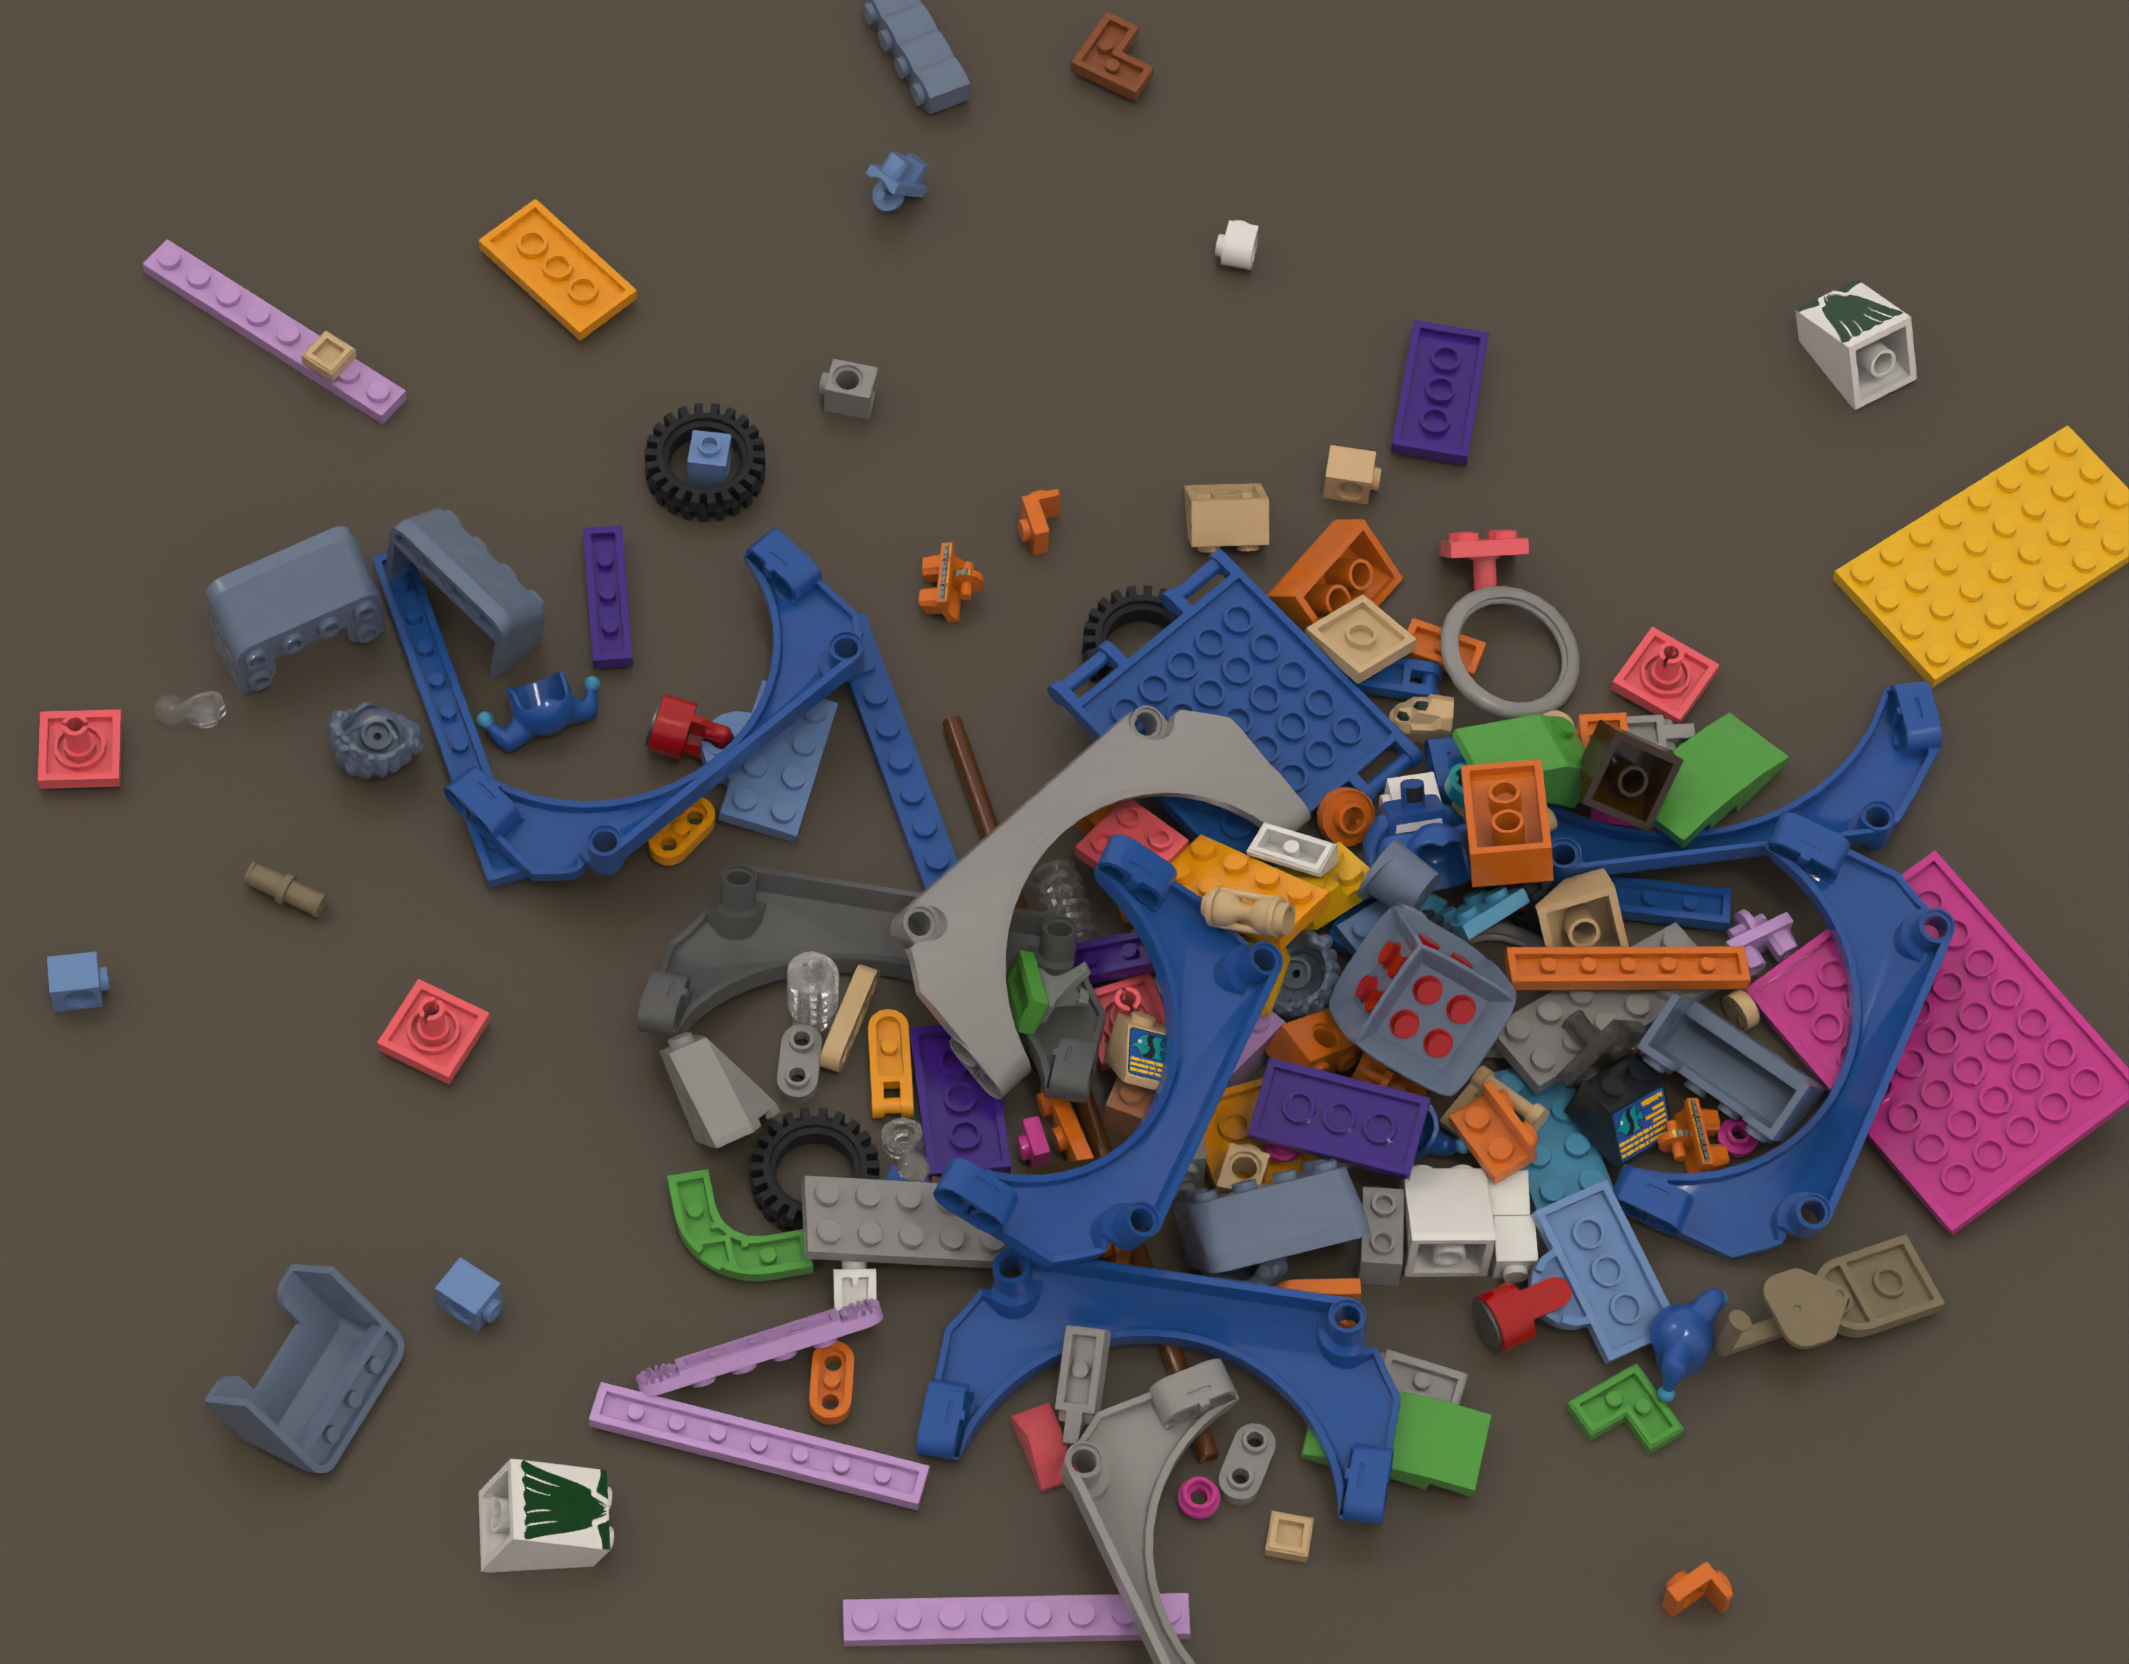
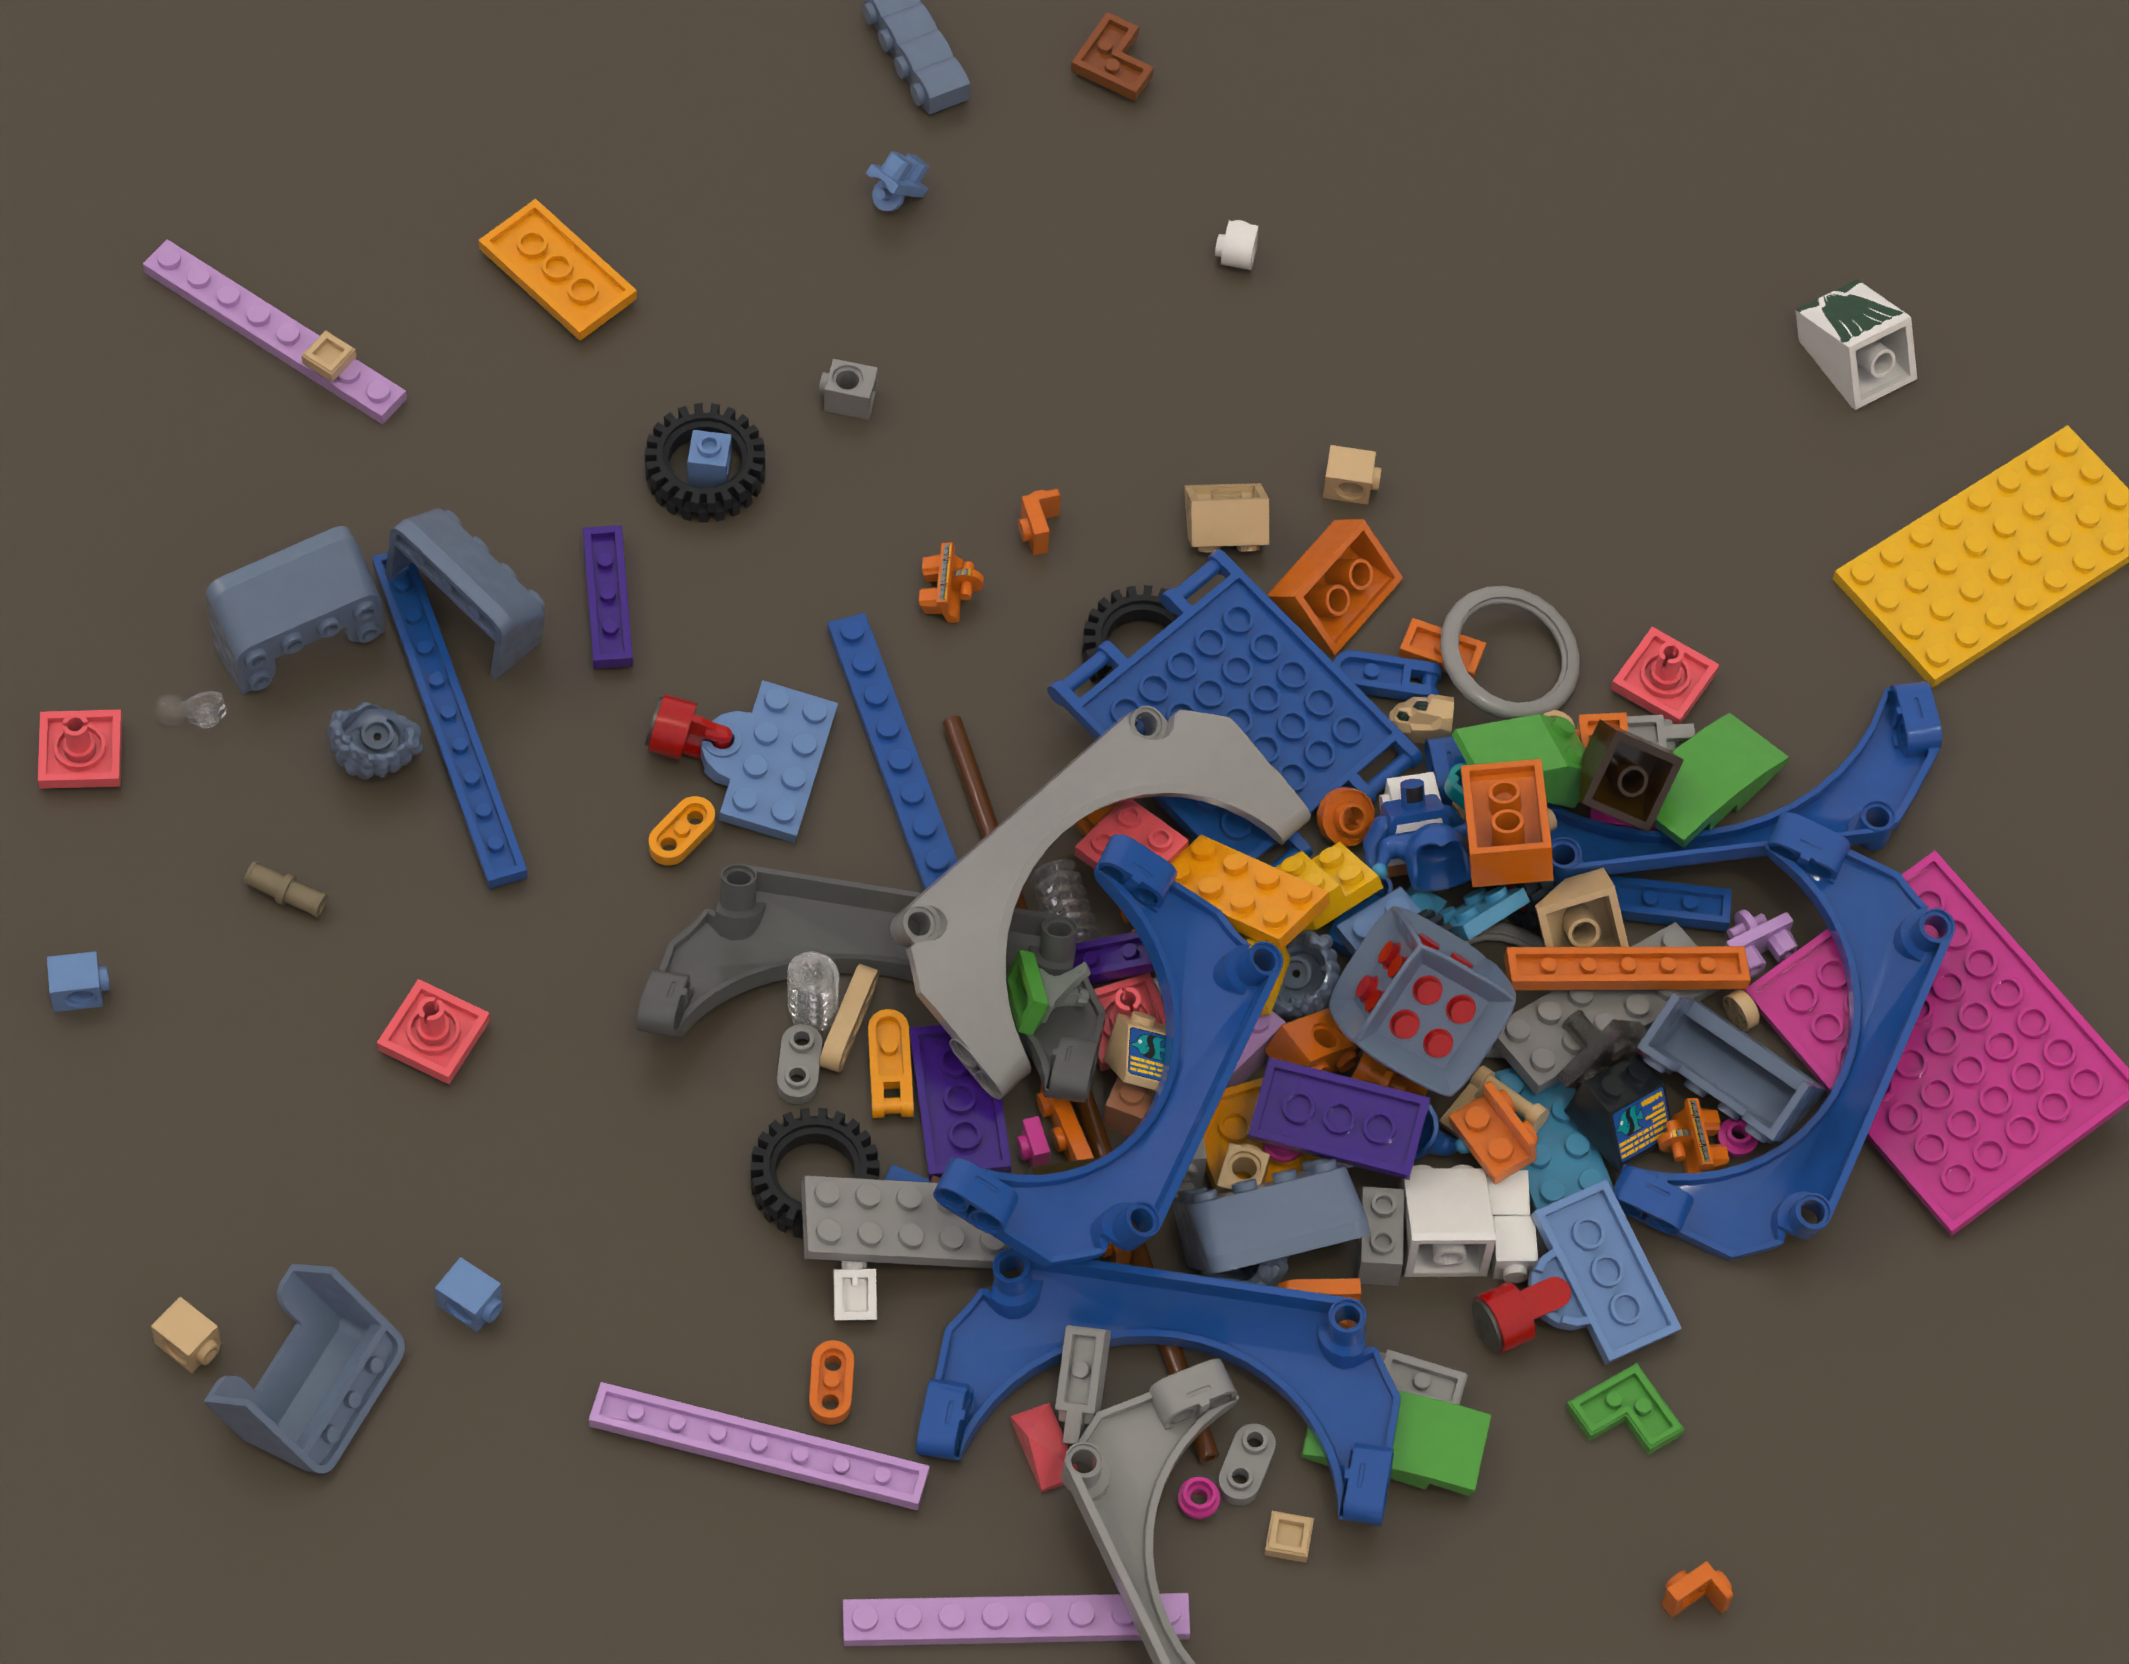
blue panel [443,528,865,881] -> none
blue piece [476,670,600,752] -> none
white slope [478,1459,614,1572] -> none
lavender plate [636,1298,884,1396] -> none
light grey slope [659,1031,780,1149] -> none
bright green plate [667,1169,813,1282] -> none
clear plate [881,1118,930,1182] -> none
tan piece [1201,886,1295,938] -> none
white slope [1246,822,1339,877] -> none
tan plate [1305,594,1417,684] -> none
sand blue hat [1357,839,1440,919] -> none
dark purple plate [1391,320,1489,465] -> none
coral plate [1439,530,1529,591] -> none
blue piece [1649,1287,1729,1403] -> none
dark tan plate [1713,1234,1945,1357] -> none
none -> tan brick [151,1297,221,1373]

